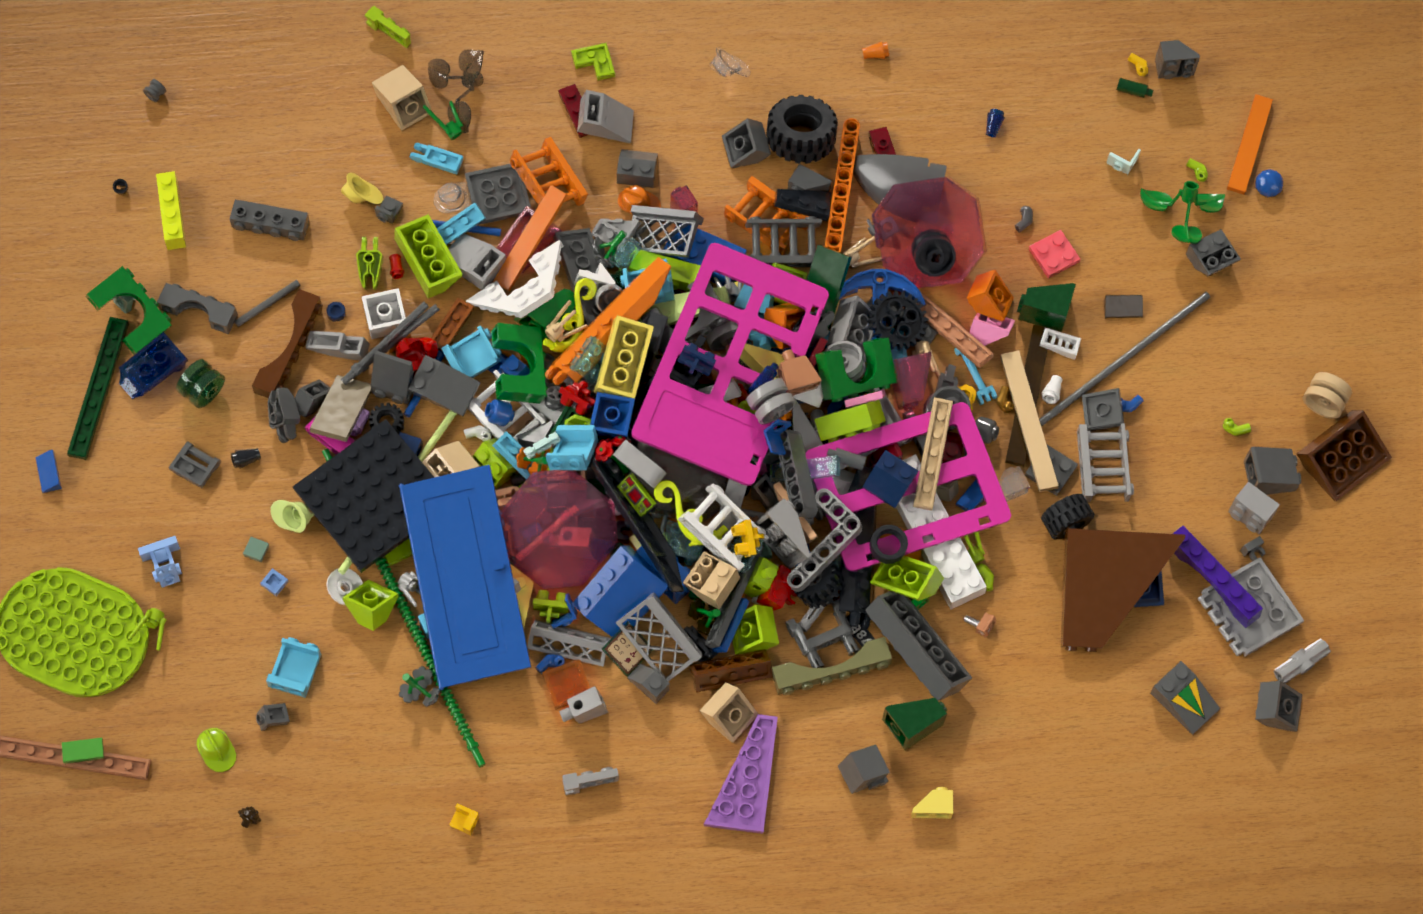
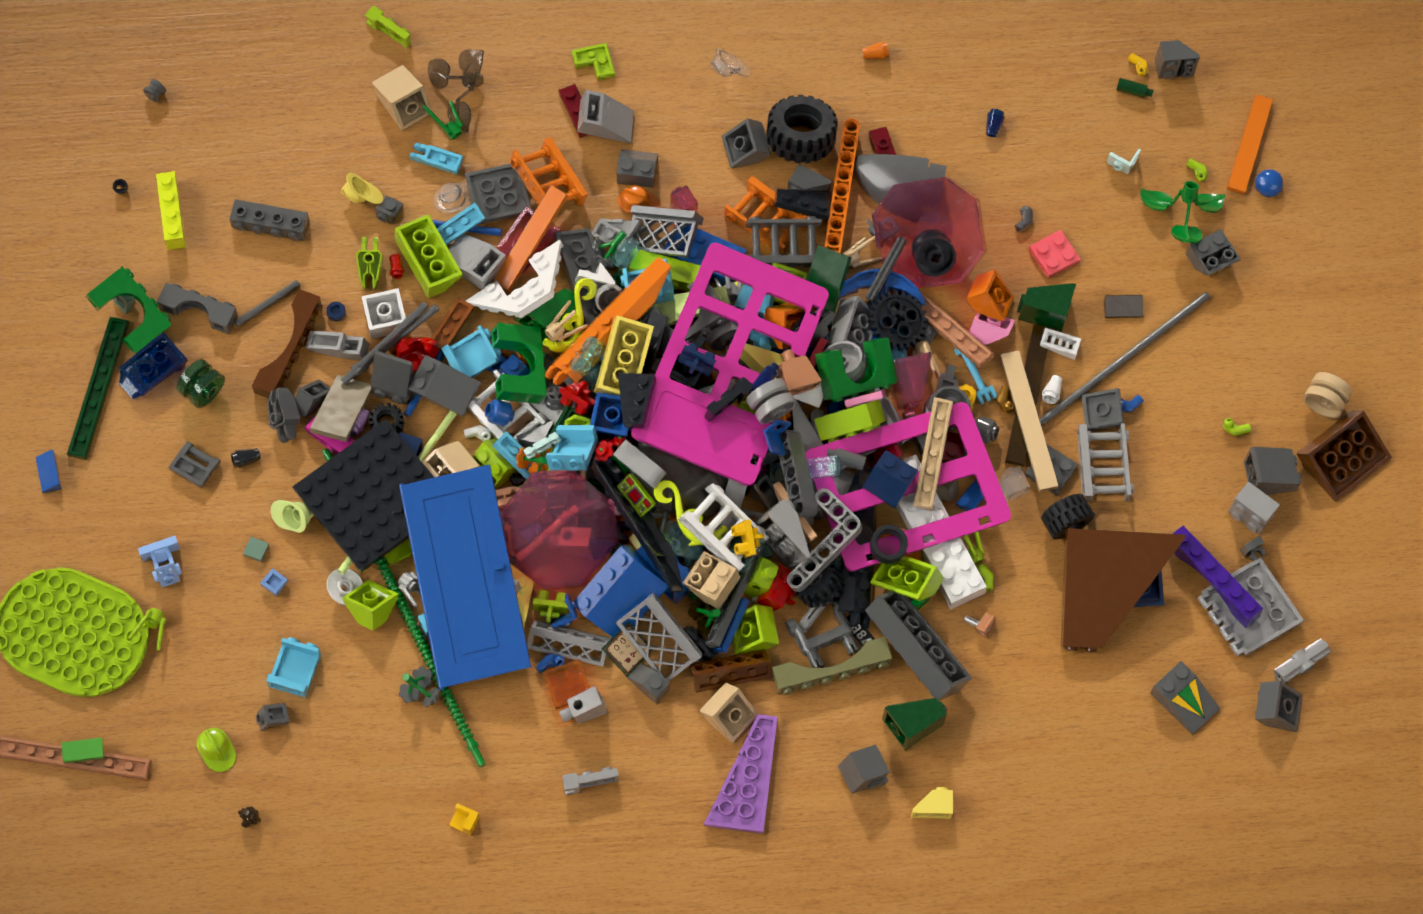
none -> black wing [618,372,656,428]
none -> black plate [704,377,754,422]
none -> dark grey axle [866,236,907,302]

